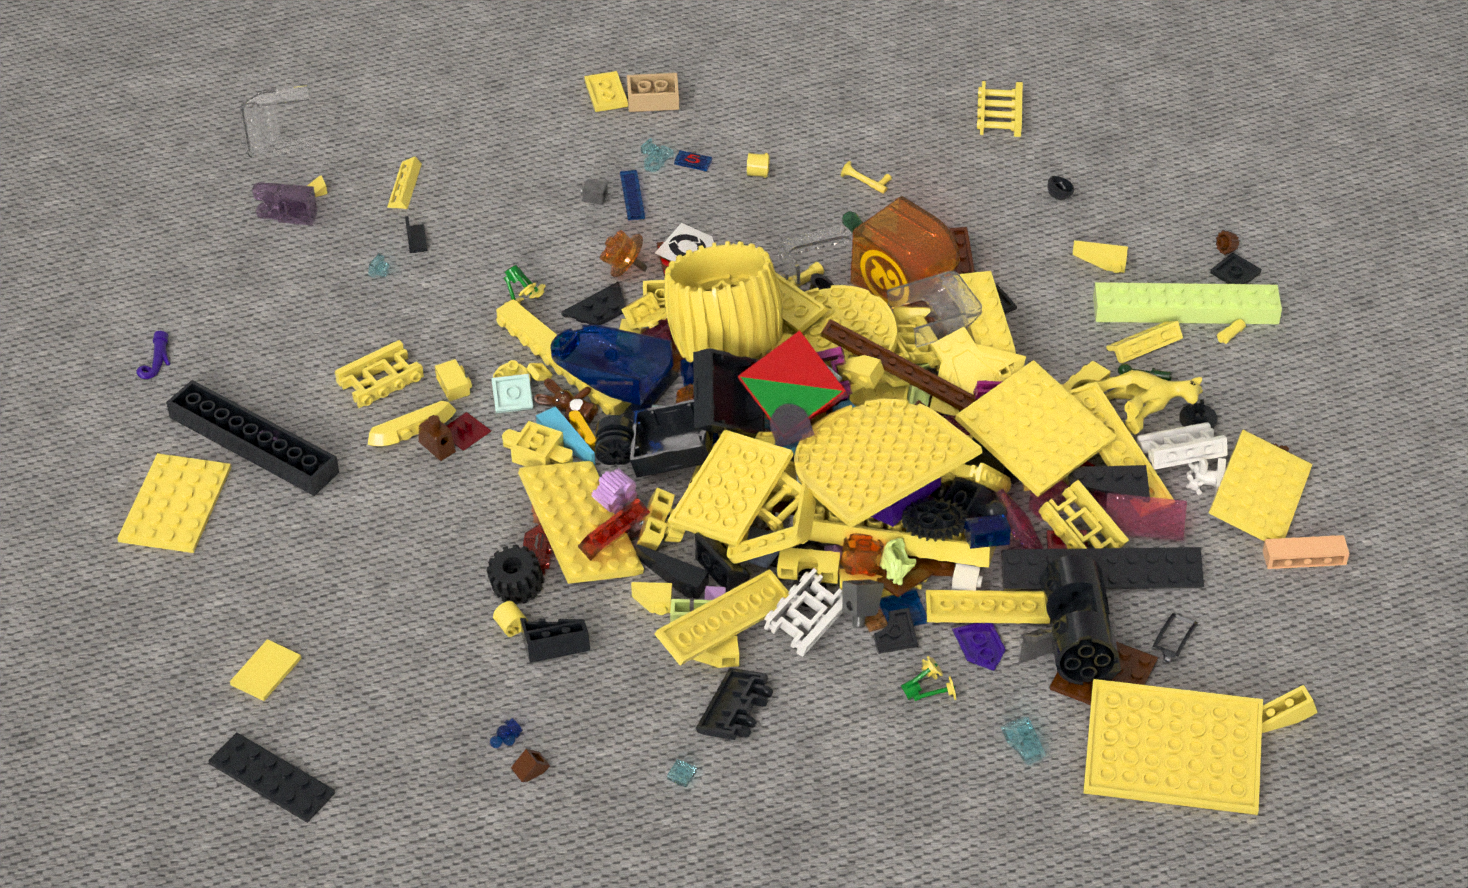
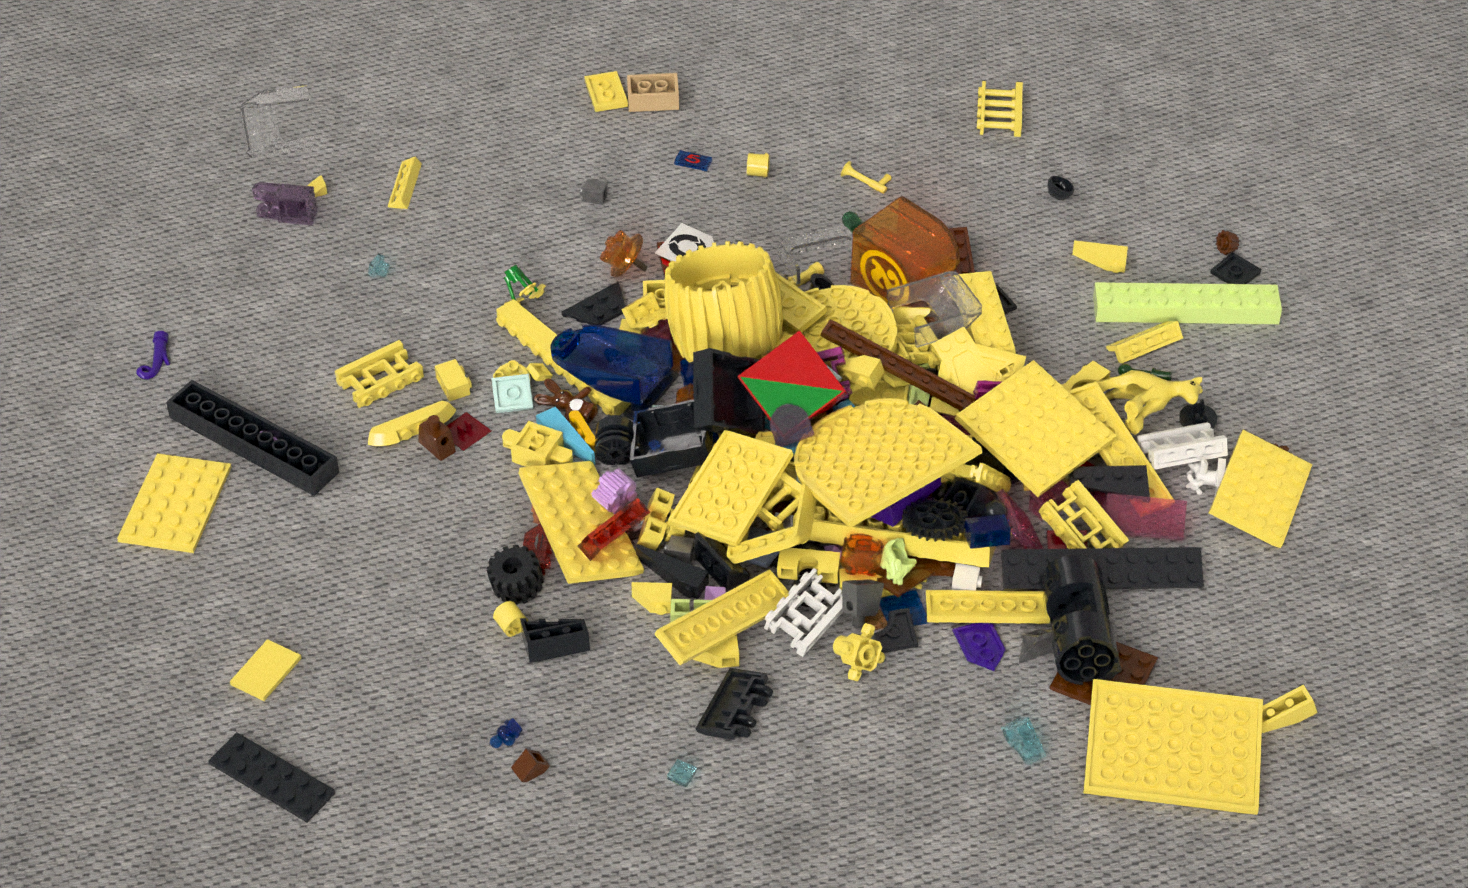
black panel [405,216,427,253] -> none
clear blue tile [620,170,645,221] -> none
clear light blue piece [641,138,674,172] -> none
plant [900,656,957,702] -> none
black sword [1152,613,1199,662] -> none
light yellow piece [1217,319,1246,344] -> none
light nougat brick [1263,535,1349,569] -> none
none -> flat silver brick [664,535,695,564]
none -> light yellow piece [833,623,885,681]

